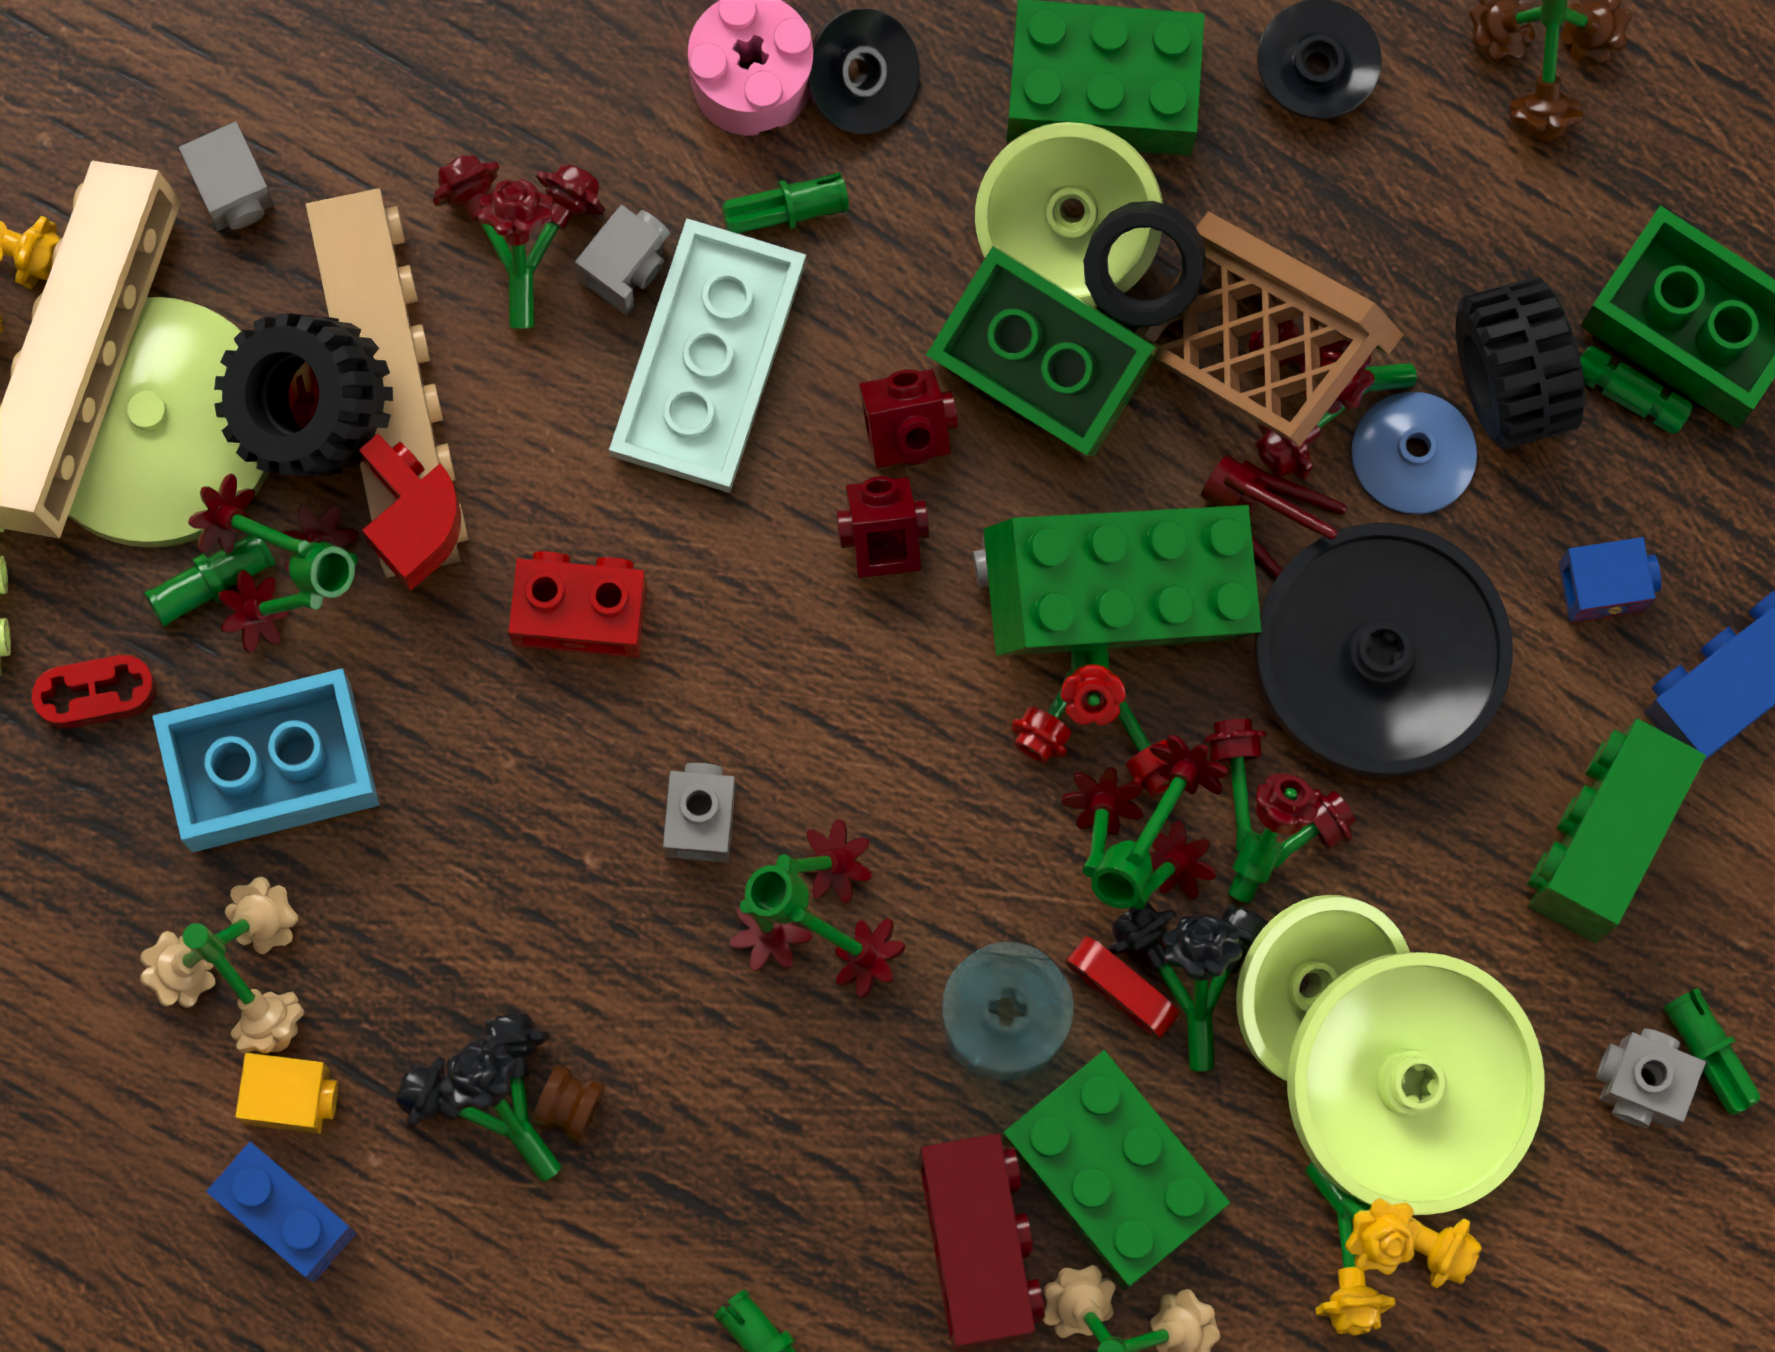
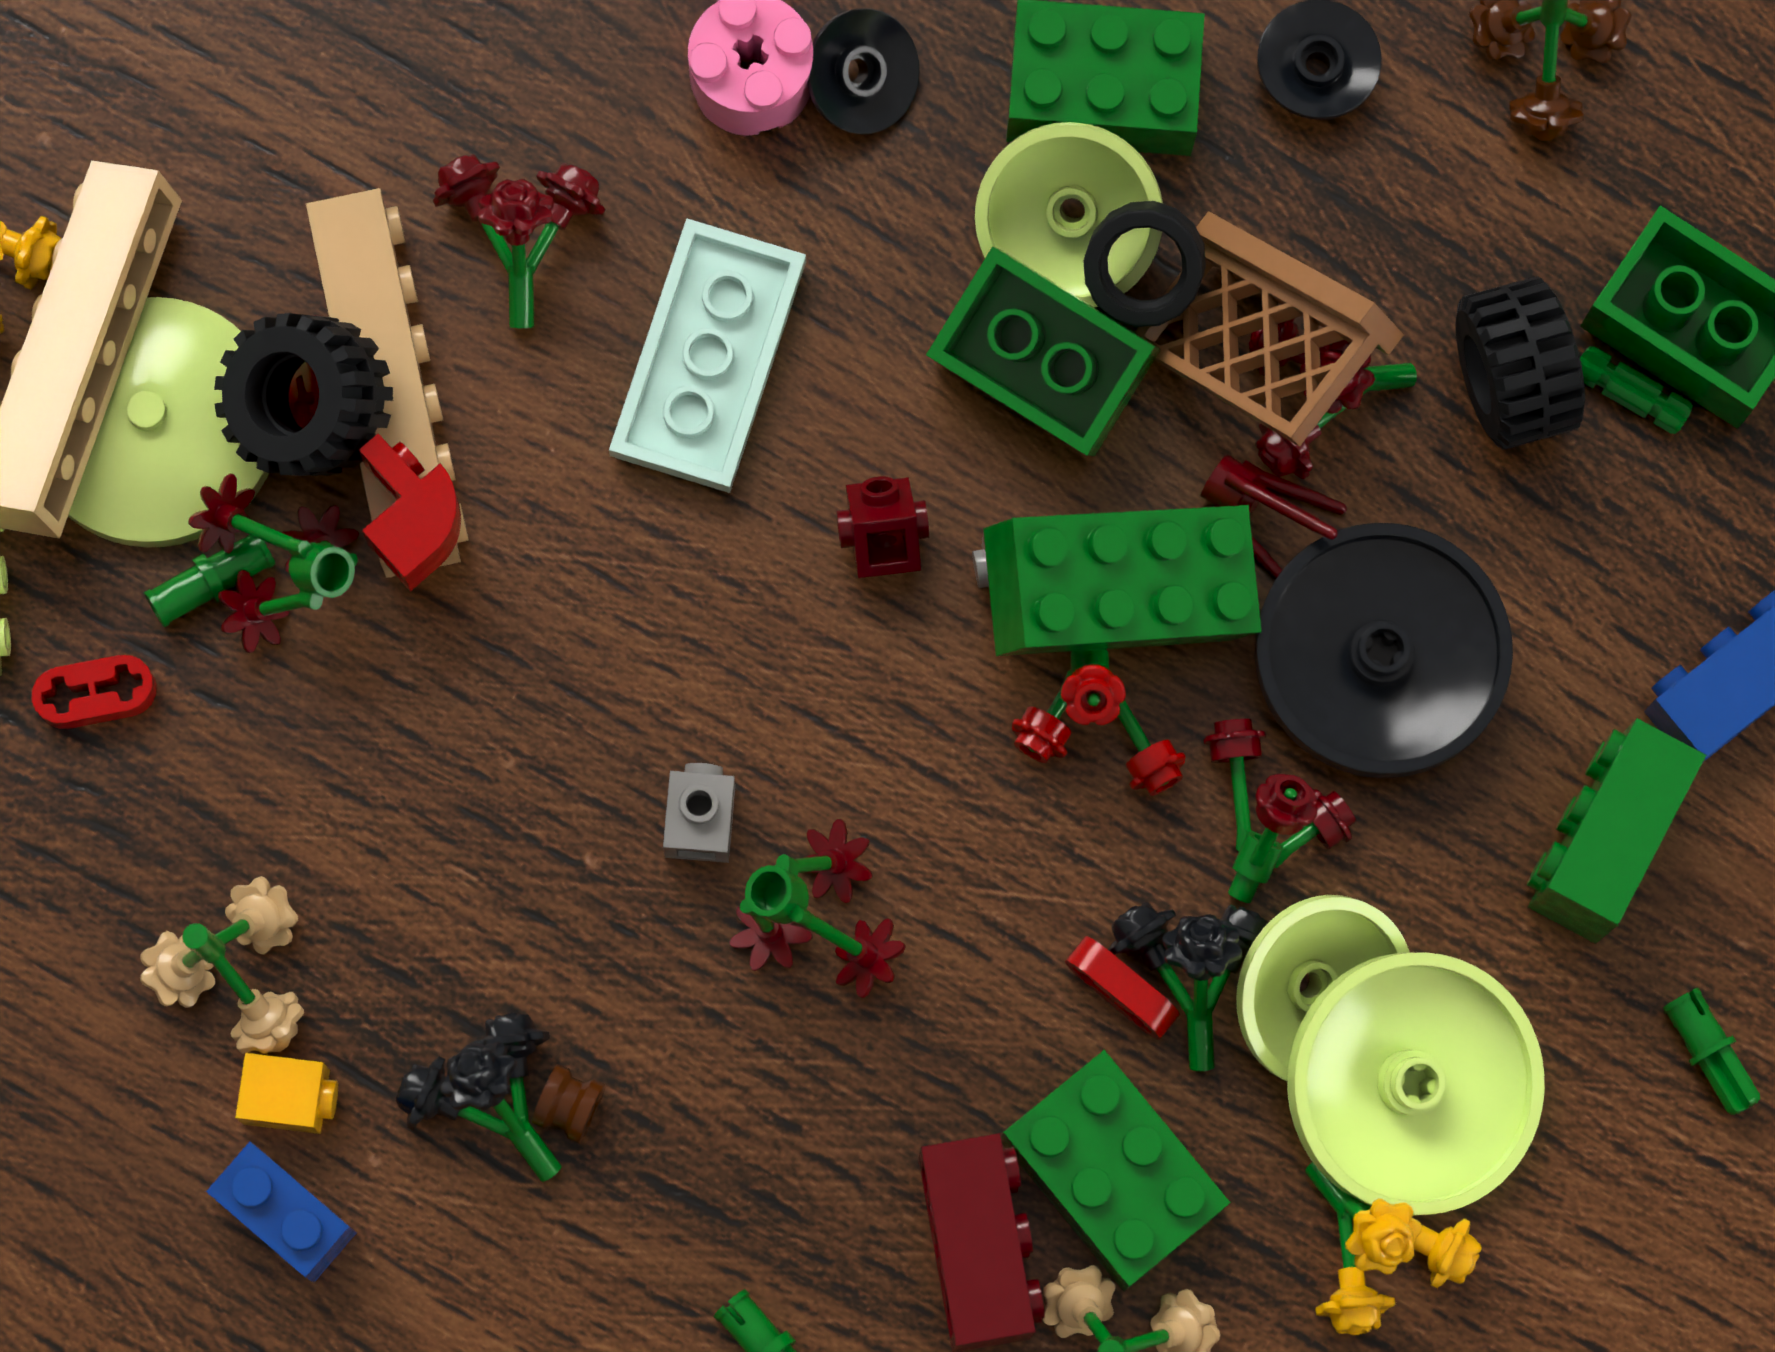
medium azure brick [153,668,380,853] -> none
light grey brick [179,121,274,231] -> none
red brick [508,551,647,658] -> none
light grey brick [575,204,670,316] -> none
green axle [722,172,849,234] -> none
dark red brick [859,369,958,468] -> none
clear light blue brick [940,942,1074,1081] -> none
plant [1061,734,1228,909] -> none
medium blue dish [1351,392,1477,515] -> none
blue brick [1558,537,1661,623] -> none
light grey brick [1596,1029,1706,1129] -> none

